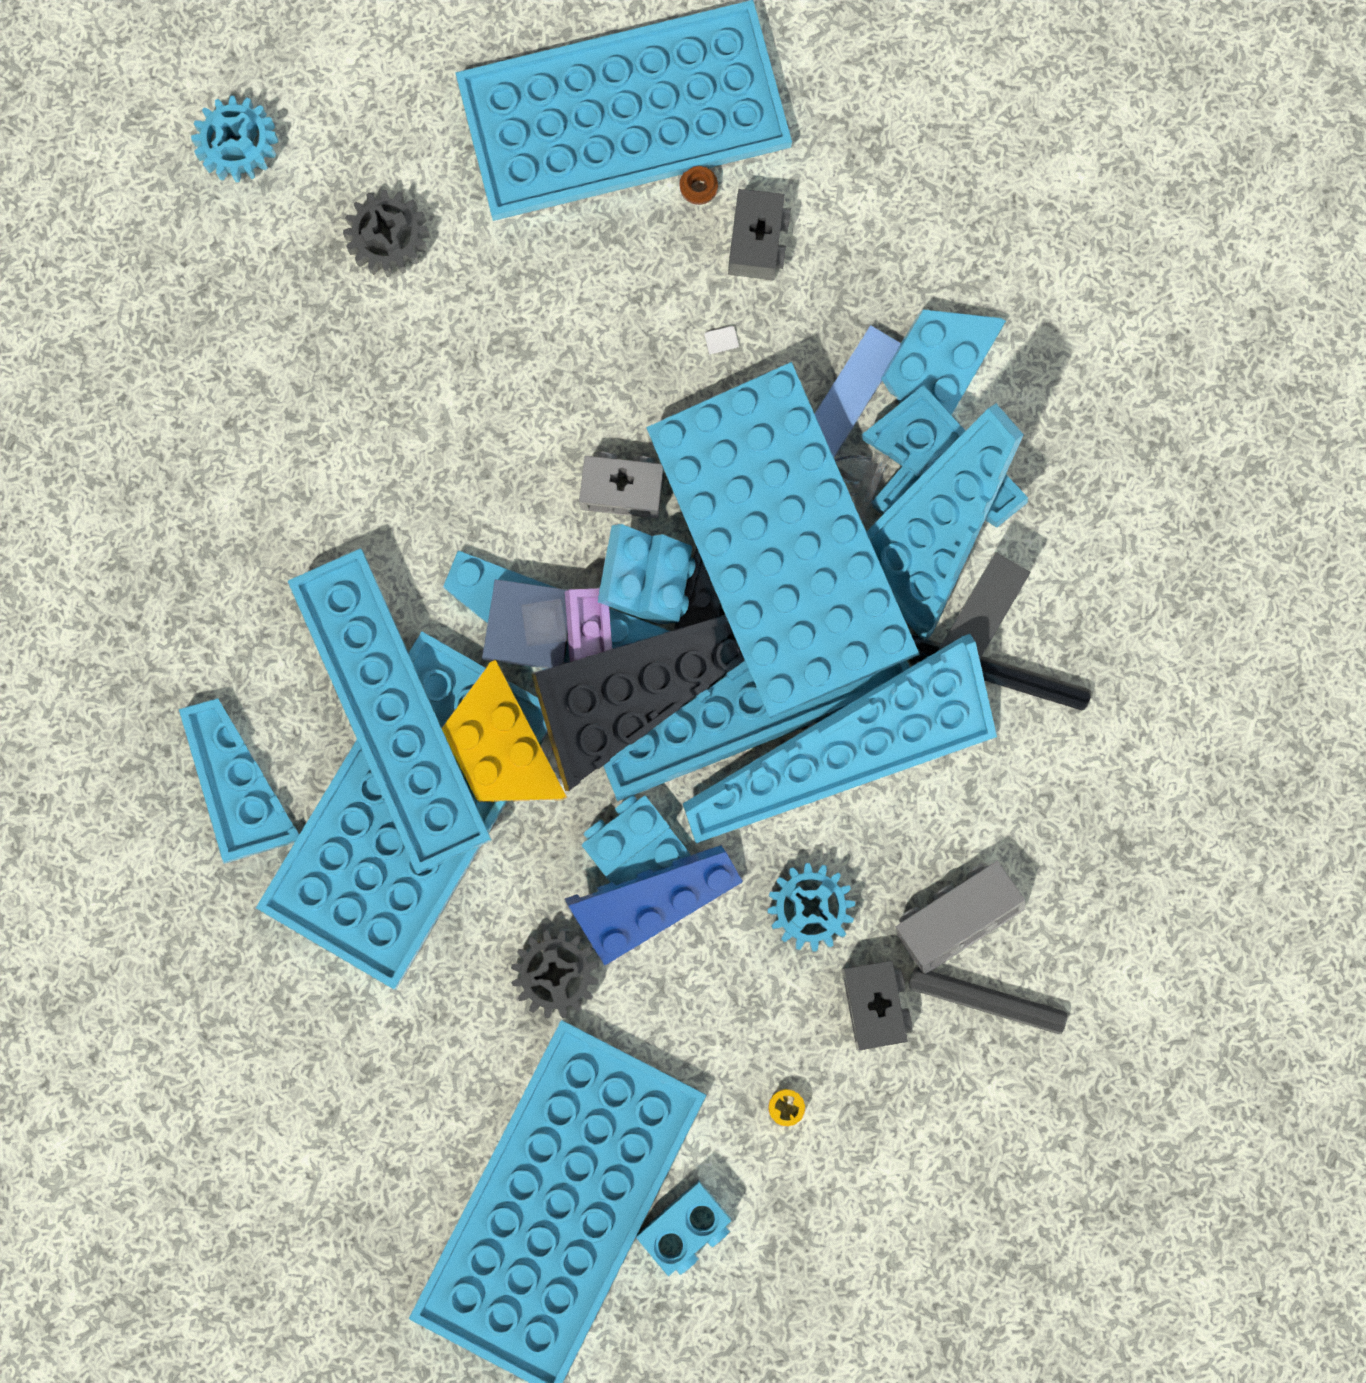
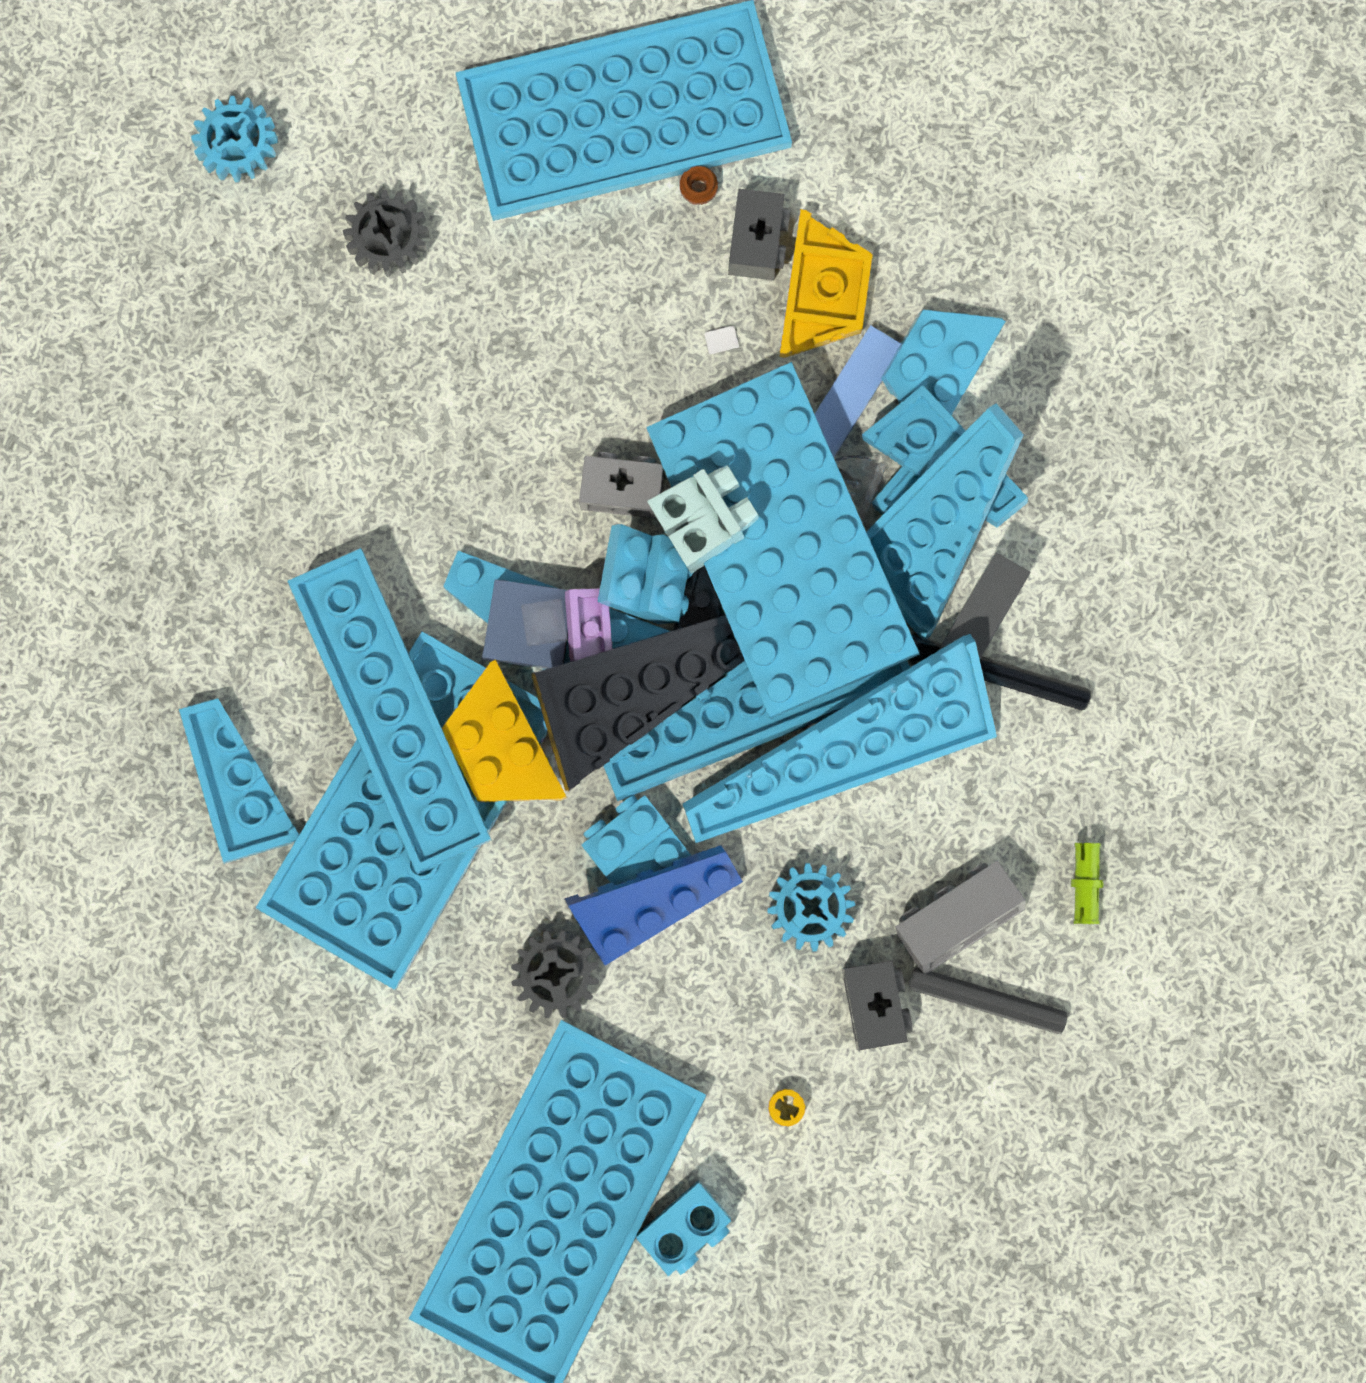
none -> light aqua hips [647,465,759,574]
none -> yellow wing [779,209,873,358]
none -> lime pin [1071,843,1104,924]

